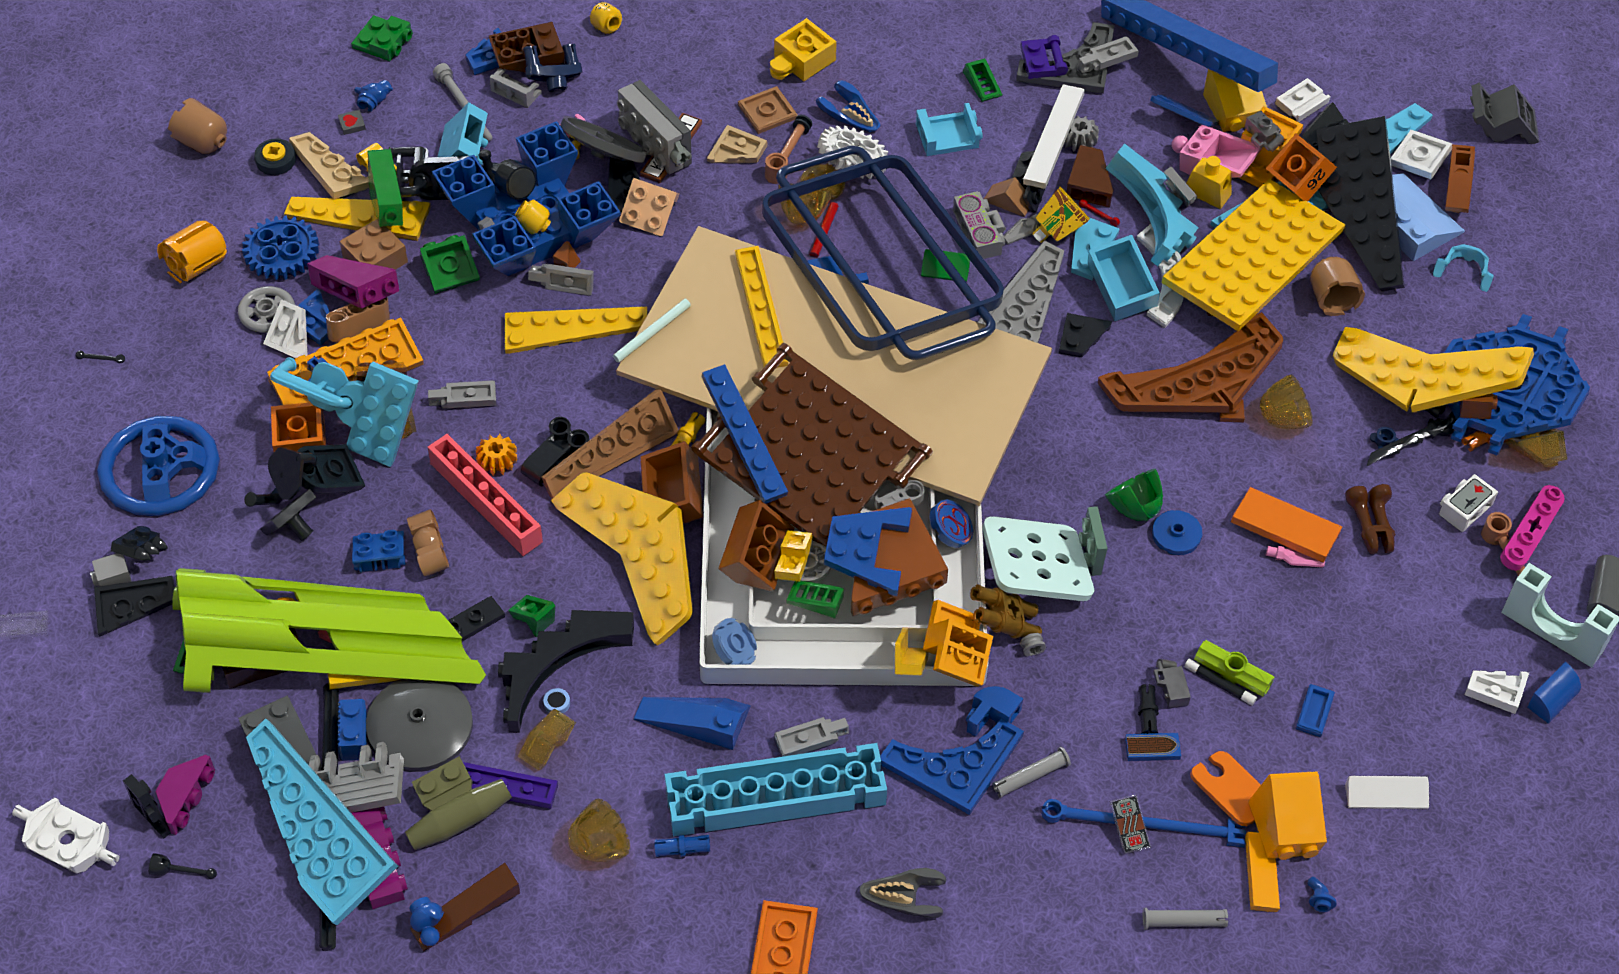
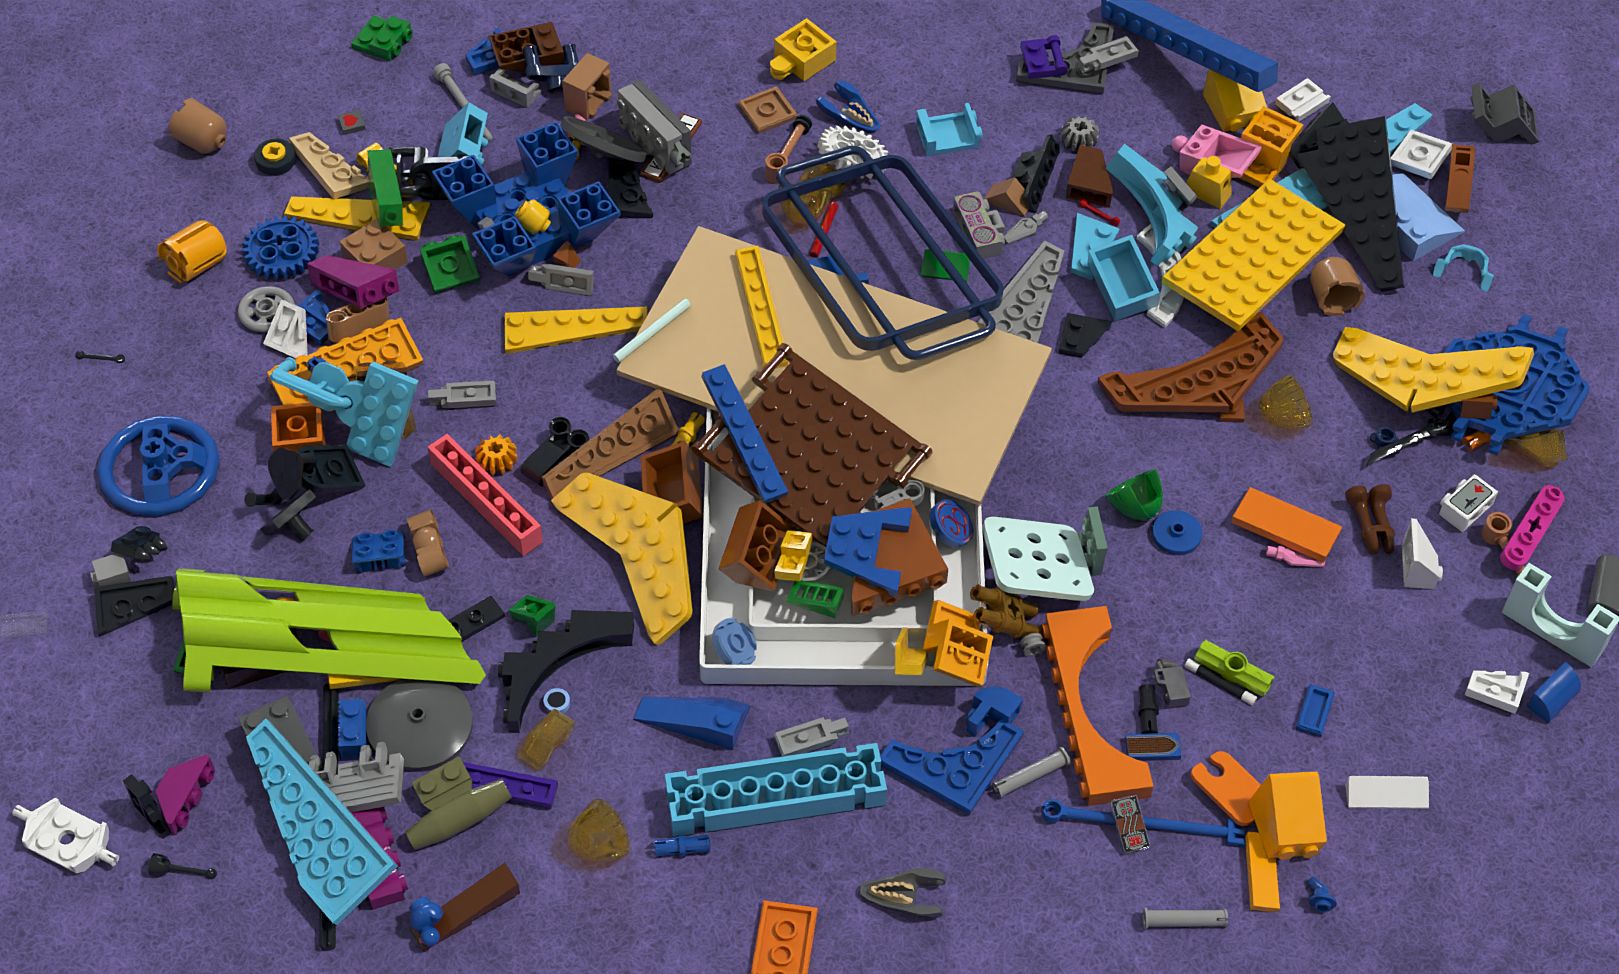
blue animal [354,80,393,112] -> none
black piece [478,149,536,200] -> none
yellow head [590,2,622,34] -> none
light nougat bracket [619,178,680,236] -> none
tan wing [707,125,768,163] -> none
green slope [963,58,1003,102] -> none
white tile [1023,85,1084,189] -> none
torso [1032,186,1090,243] -> none
blue piece [1150,95,1219,127] -> none
flat silver piece [1245,111,1284,152] -> none
orange brick [1266,133,1337,202] -> none
none -> medium nougat container [562,53,612,120]
none -> orange arch [1041,606,1154,806]
none -> white slope [1402,518,1443,589]

